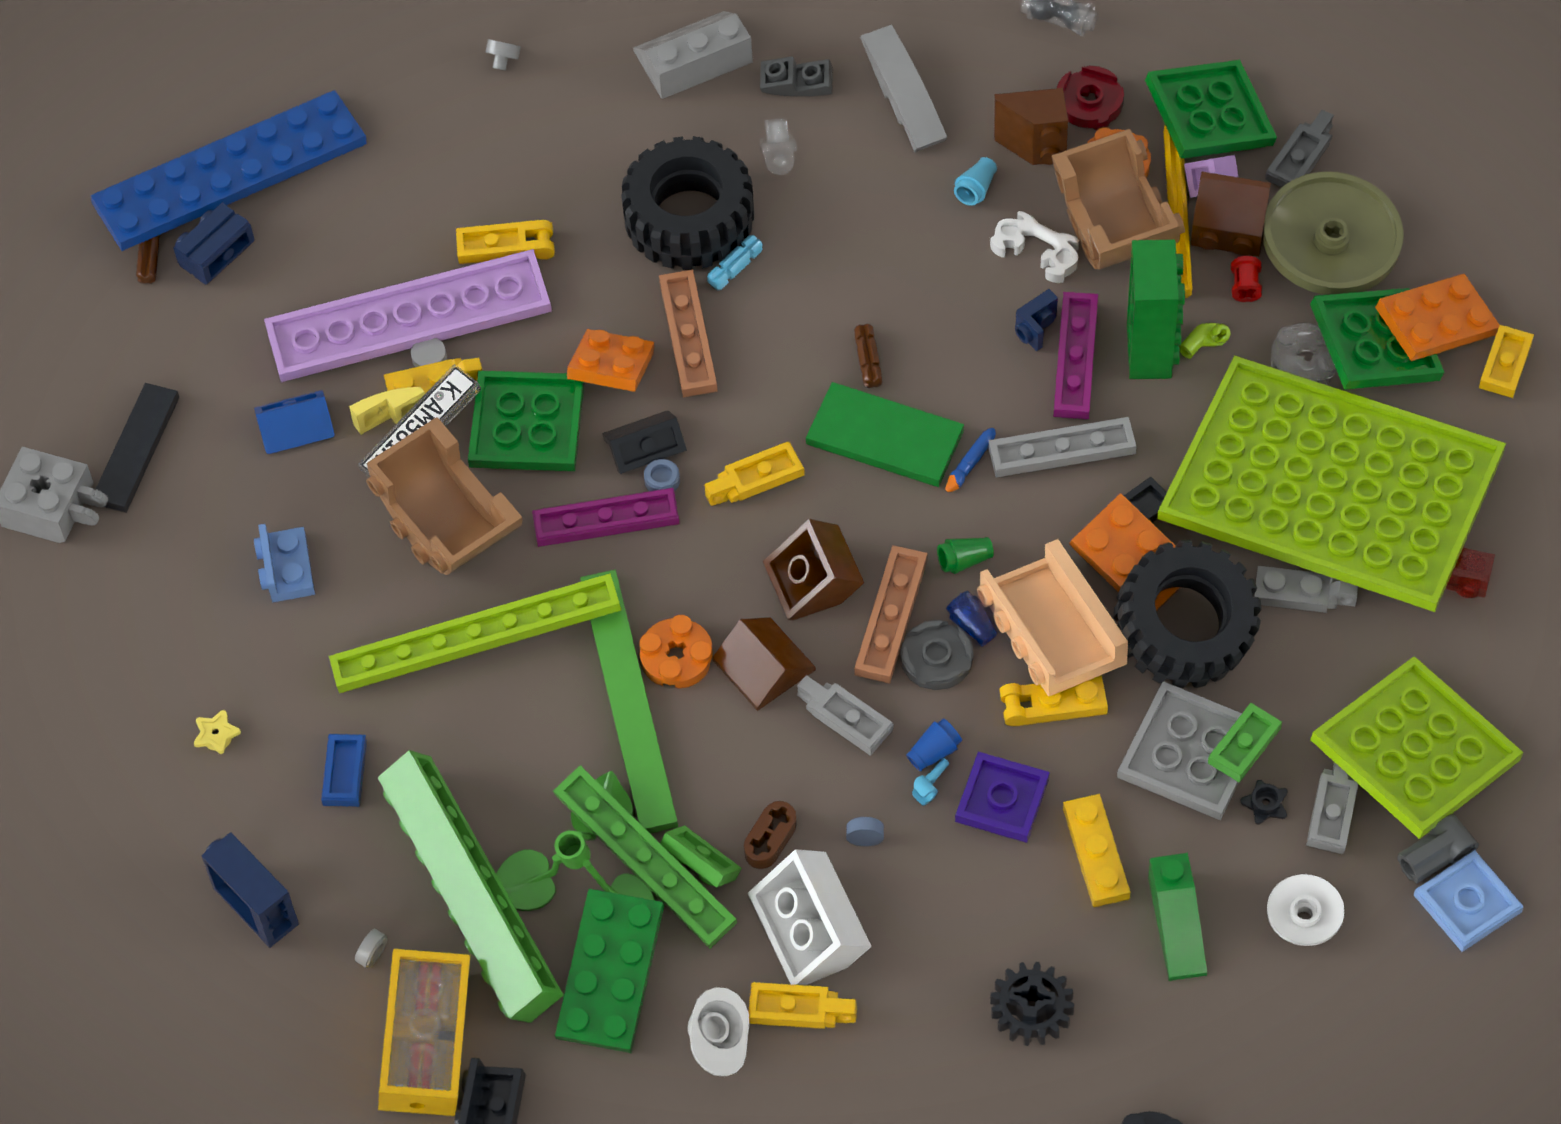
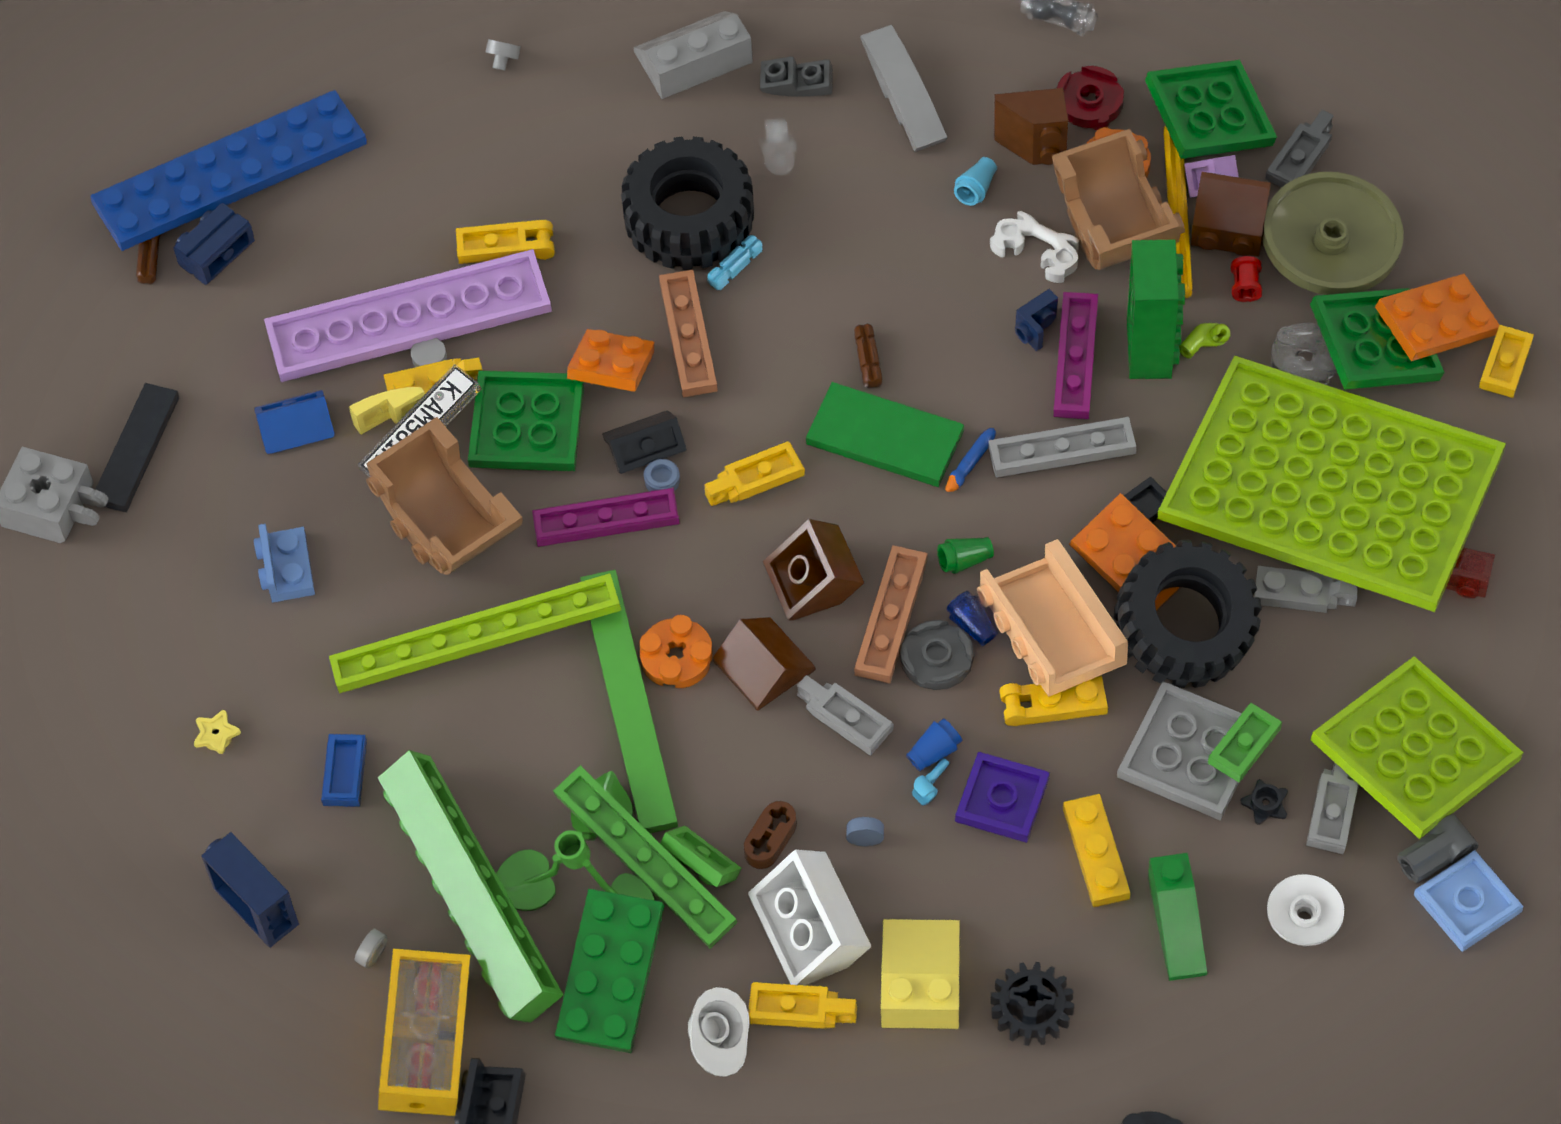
none -> light yellow slope [881,919,960,1029]

